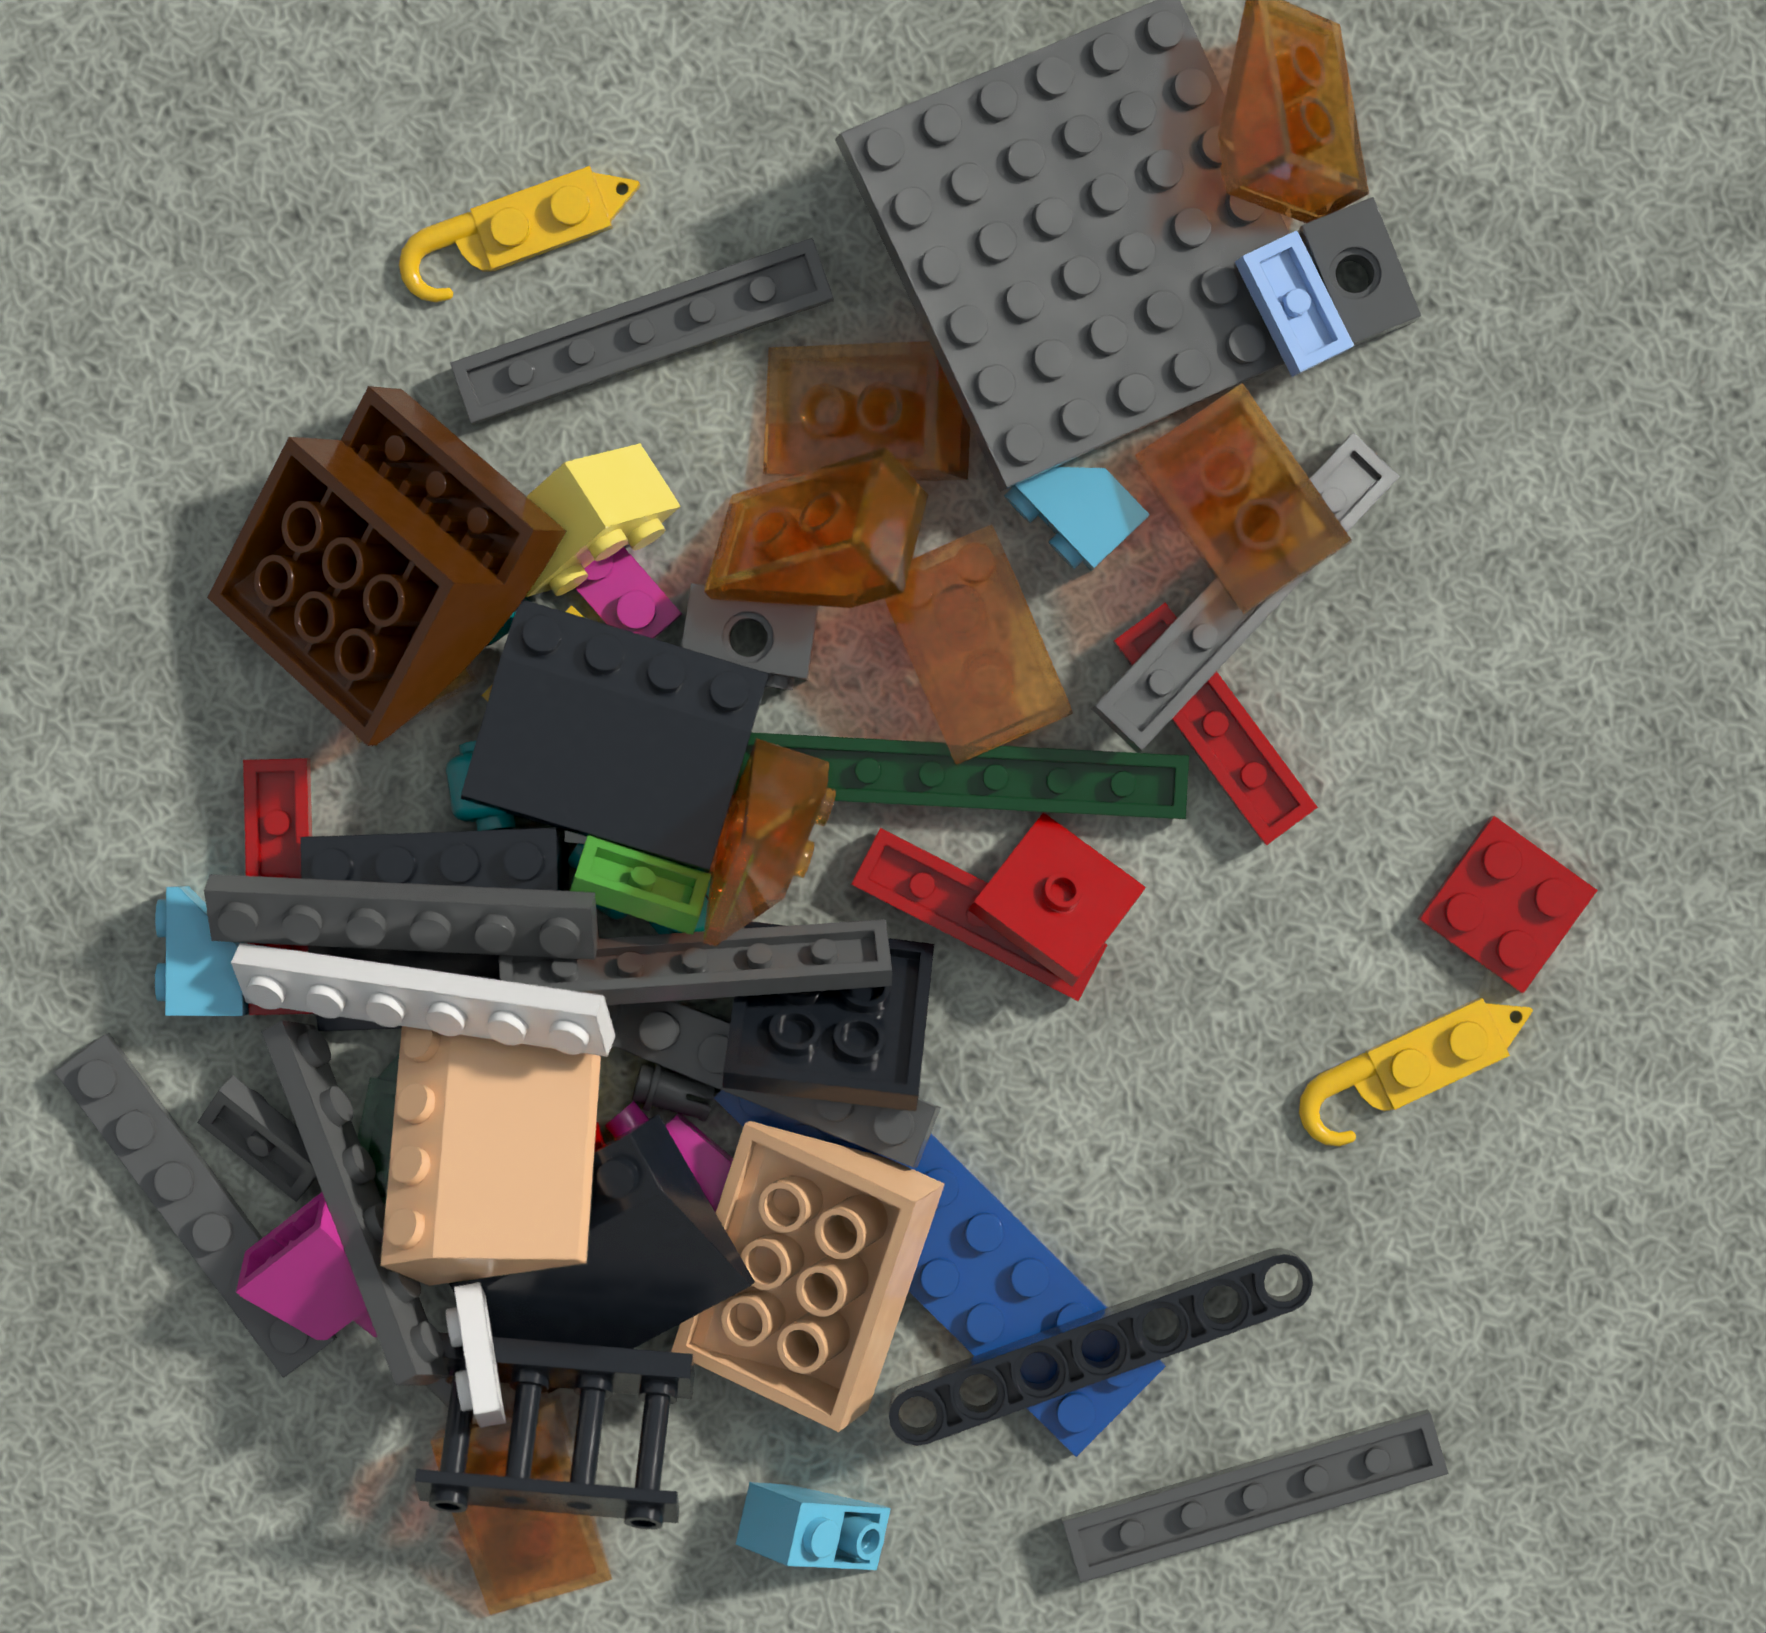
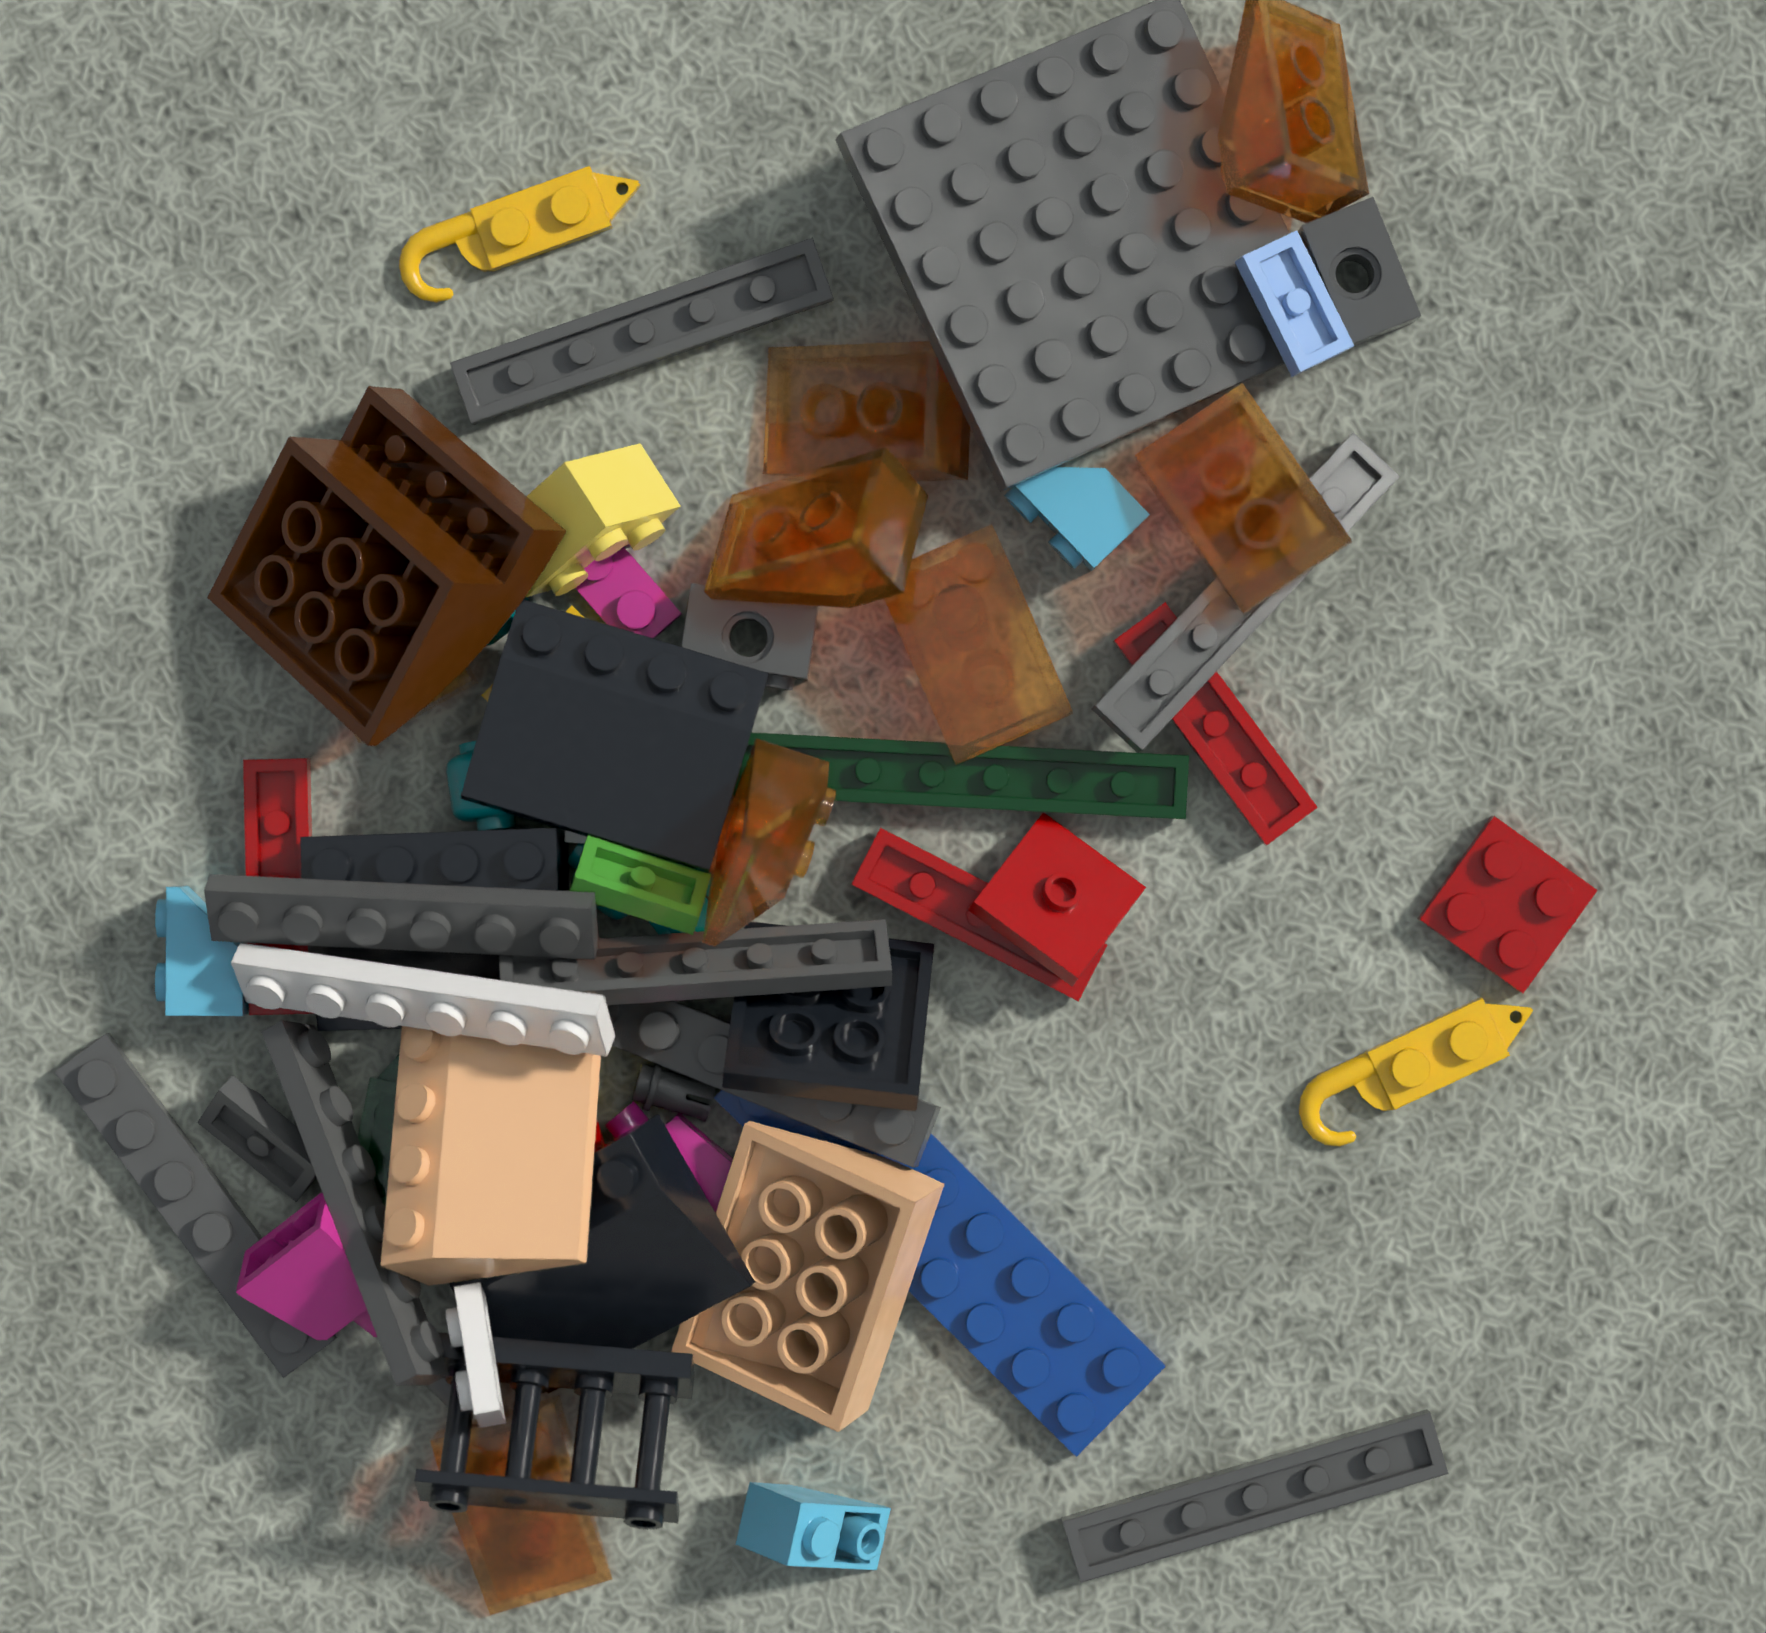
black beam [889,1248,1313,1446] -> none

